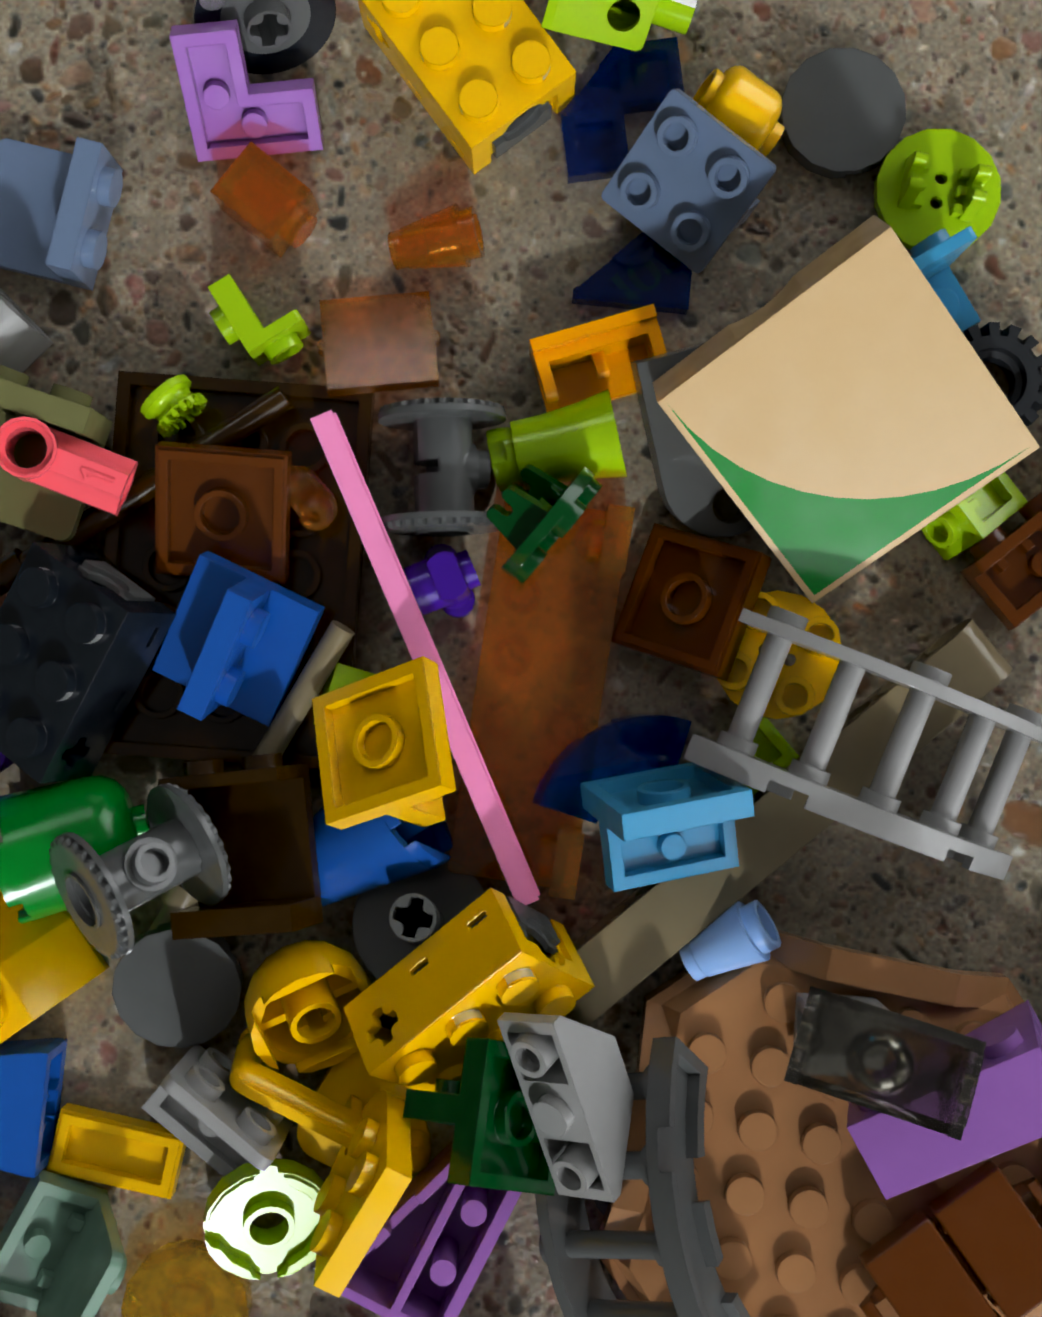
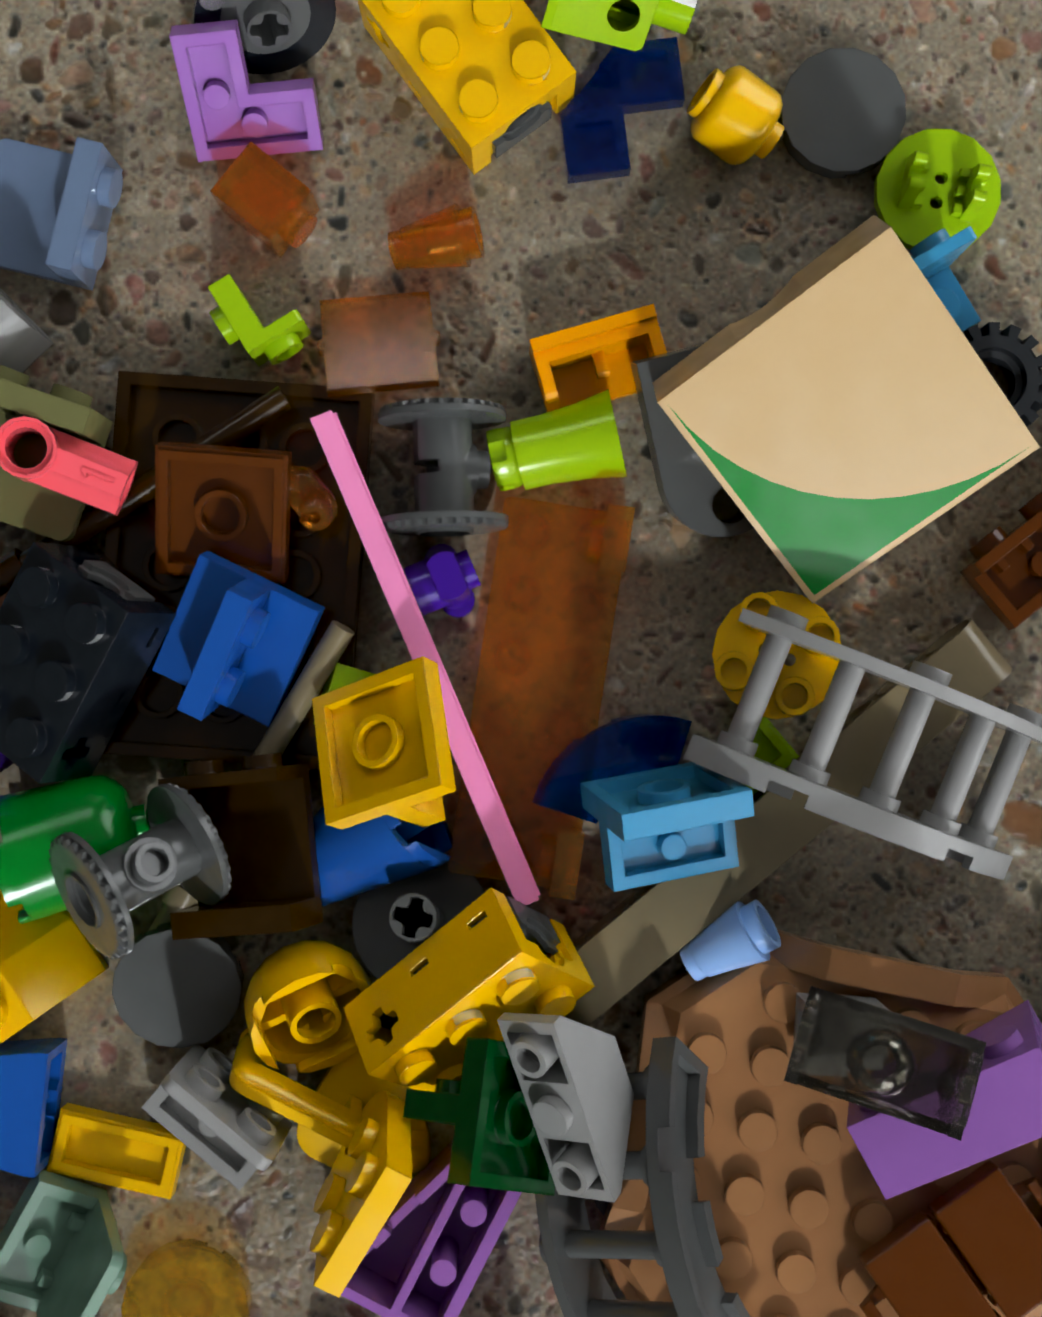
lime bush [140,374,208,438] -> none
tile [203,1158,324,1280] -> none
dark green plate [486,464,603,584] -> none
clear blue tile [572,232,692,315] -> none
sand blue bracket [601,88,776,273] -> none
reddish brown tile [611,523,772,681] -> none
lime bracket [921,472,1028,560] -> none

